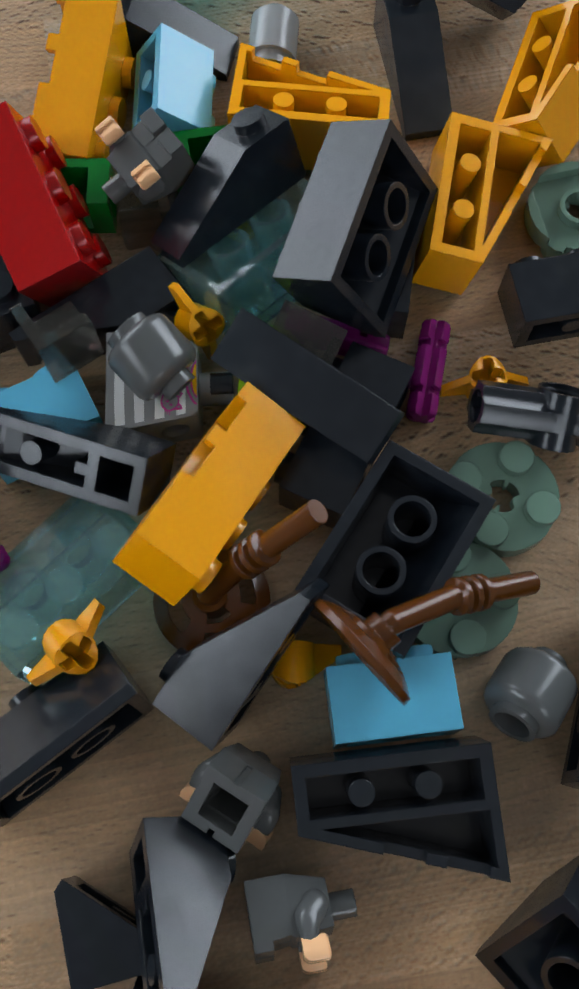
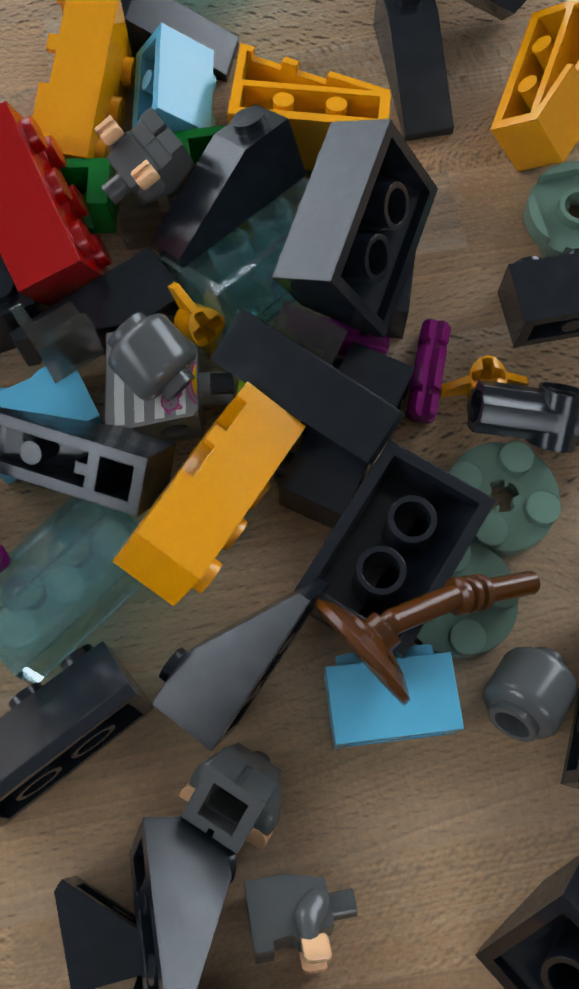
light orange piece [26,598,105,687] -> none
reddish brown dish [153,499,328,651] -> none
light grey brick [249,3,299,64] -> none
light orange piece [271,640,341,689] -> none
black wedge [289,735,511,883] -> none
light orange wedge [412,111,553,295] -> none

